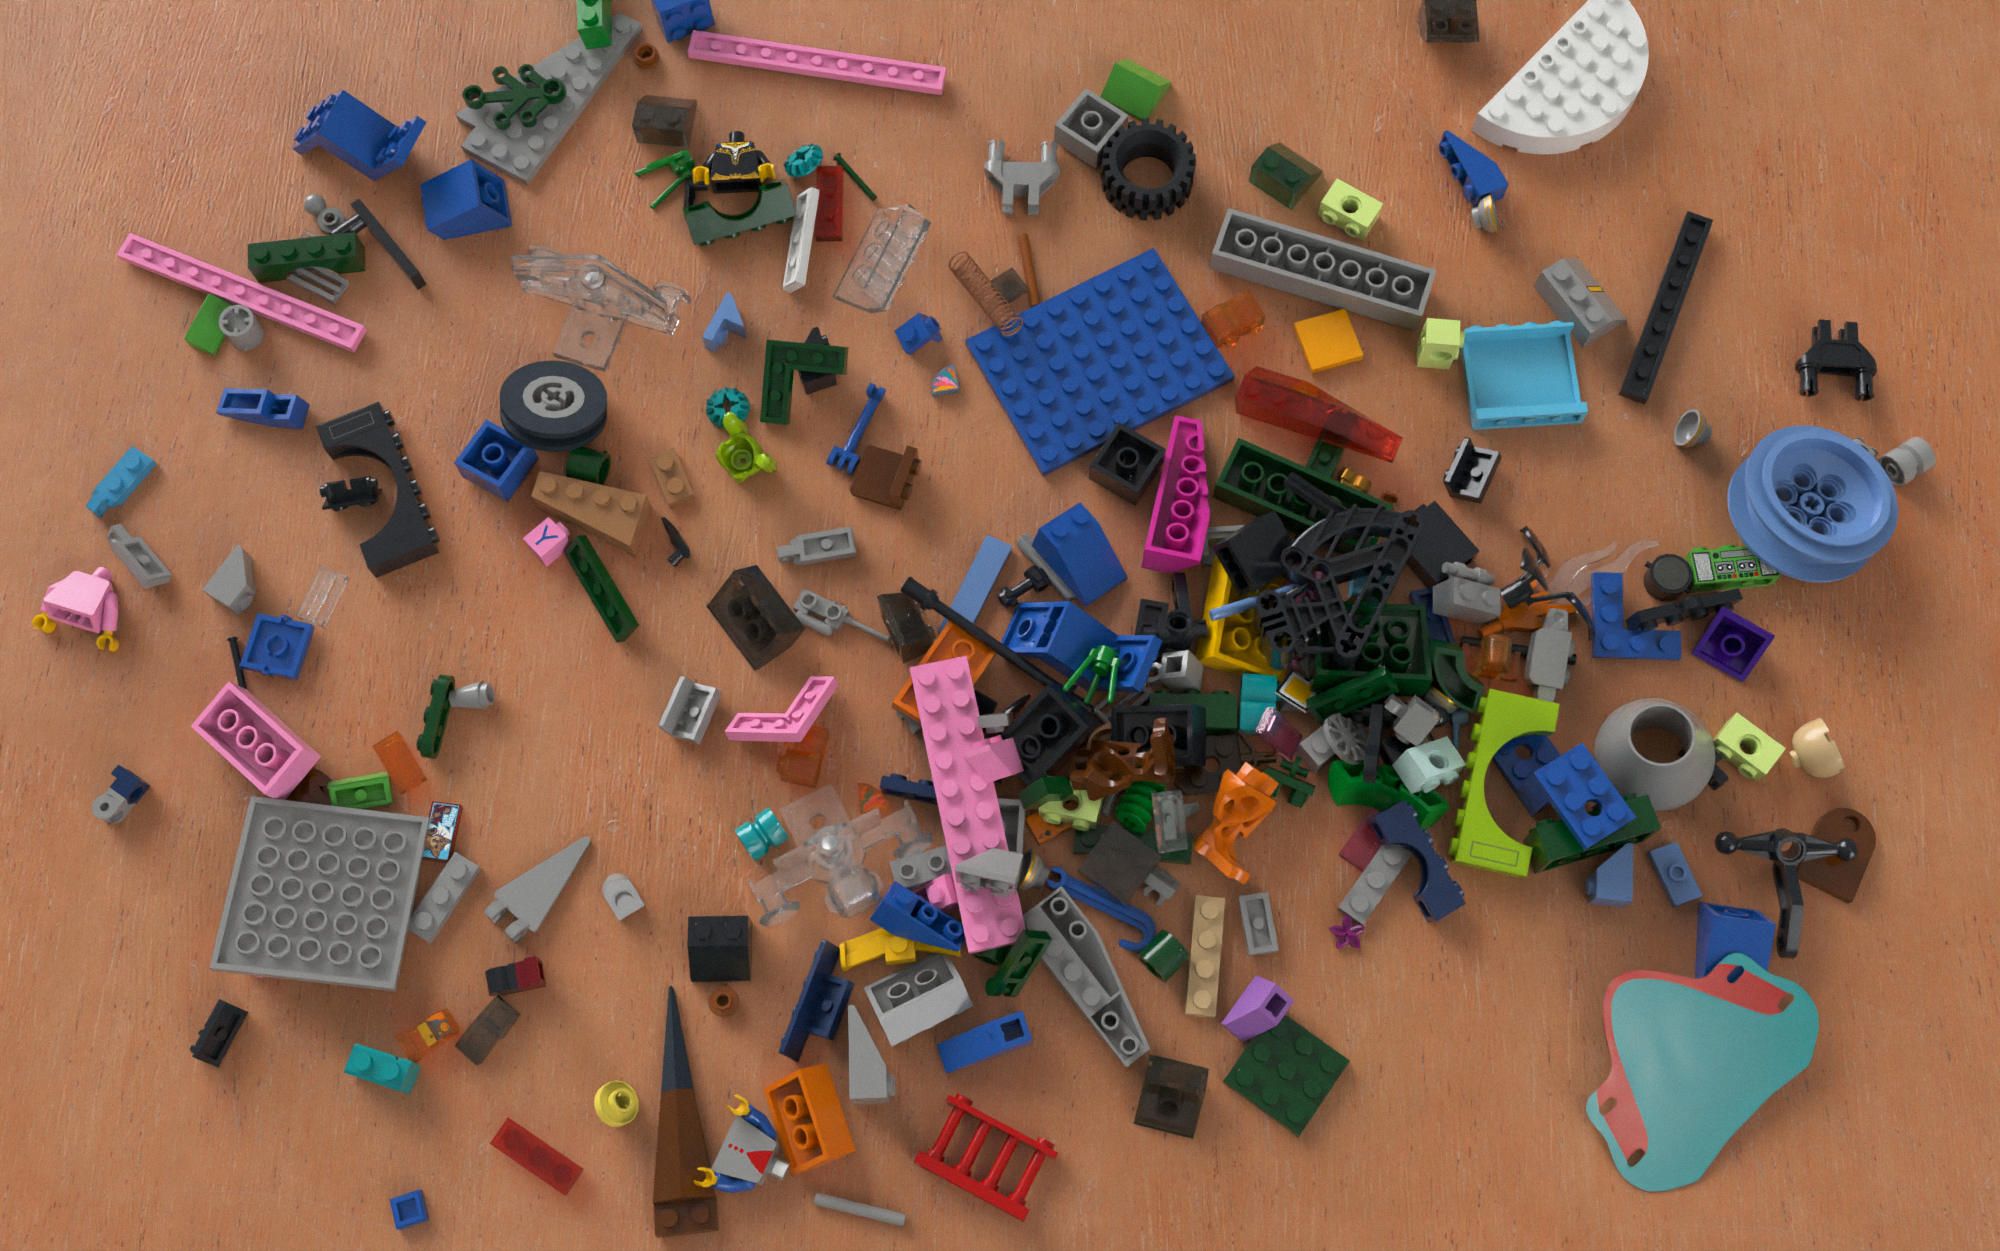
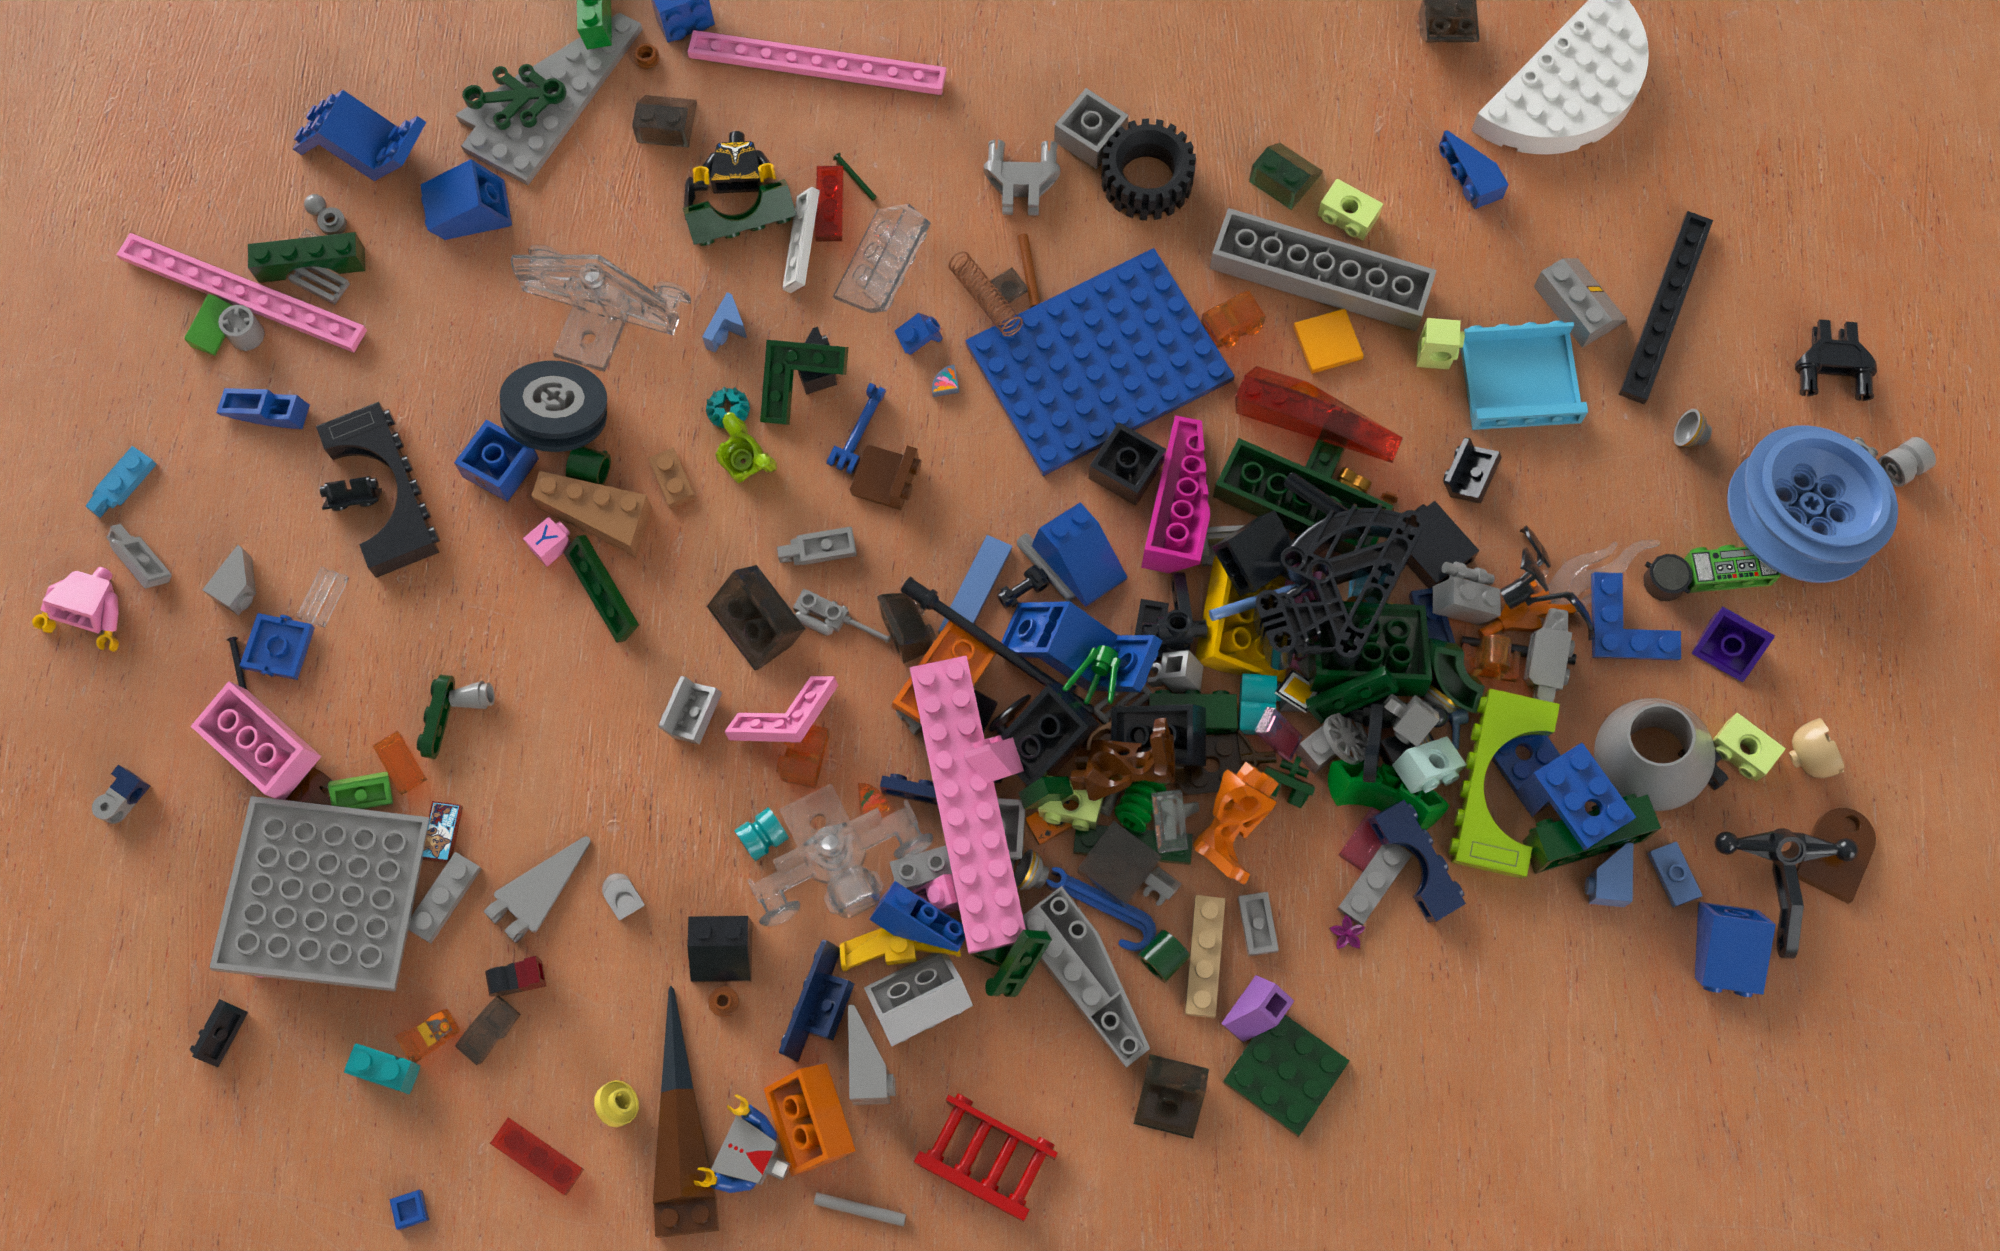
black piece [331,199,426,290] -> none
green plant [635,149,695,209] -> none
black bar [661,517,690,567] -> none
teal gear [784,143,824,177] -> none
blue slope [937,1011,1032,1074] -> none
light grey slope [955,848,1023,898] -> none
light grey plate [978,712,1013,733] -> none
bright green slope [1101,59,1171,122] -> none
light grey piece [1471,195,1500,233] -> none
teal piece [1586,953,1819,1191] -> none
black hinge [1625,588,1743,632] -> none

